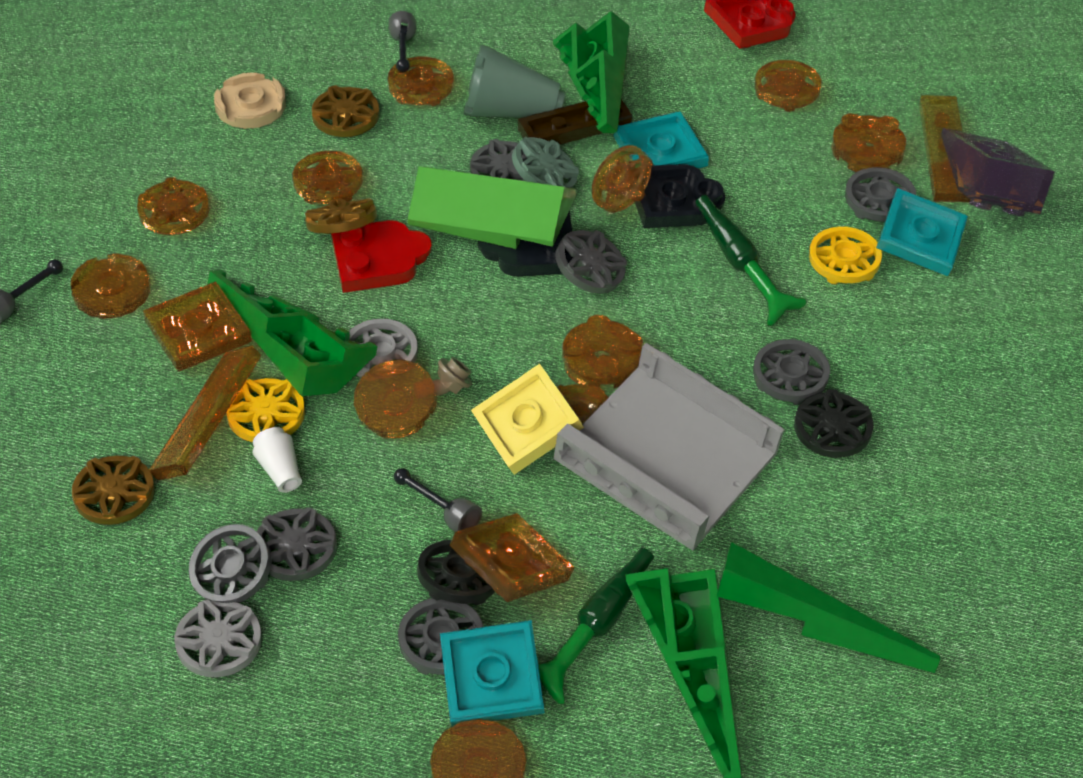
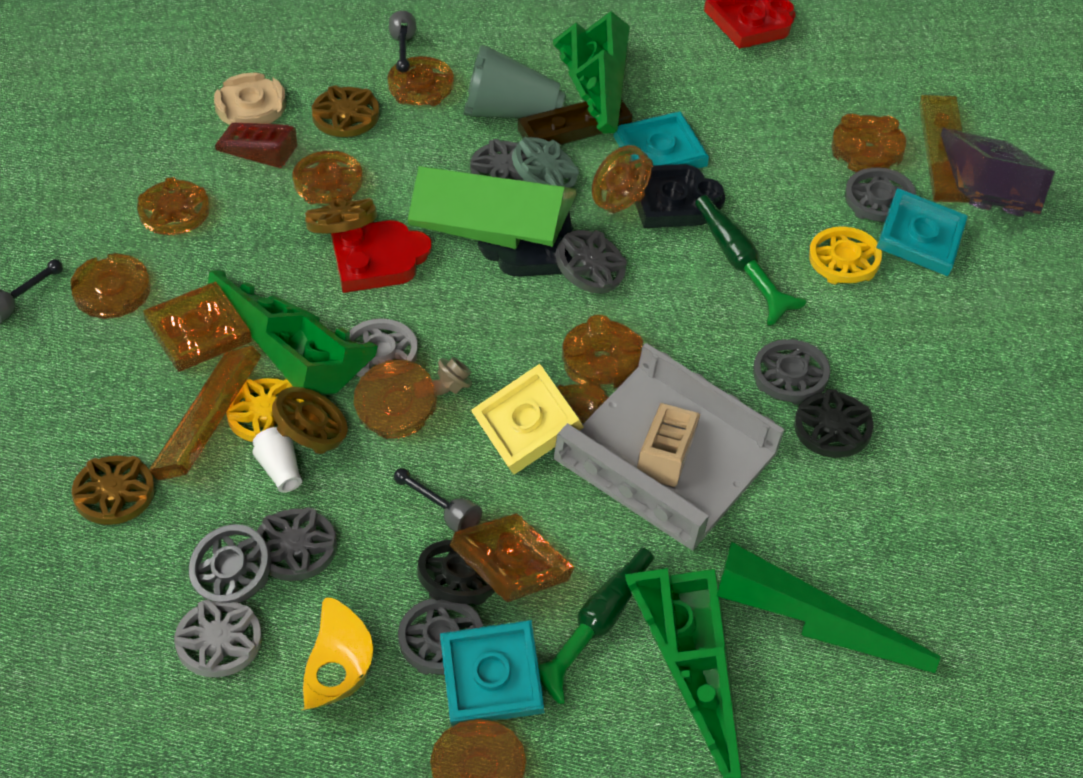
clear orange wheel [755,60,822,112] -> none
none -> clear red slope [215,123,297,169]
none -> pearl gold wheel [272,387,348,454]
none -> yellow piece [302,598,373,710]
none -> tan slope [637,403,701,487]

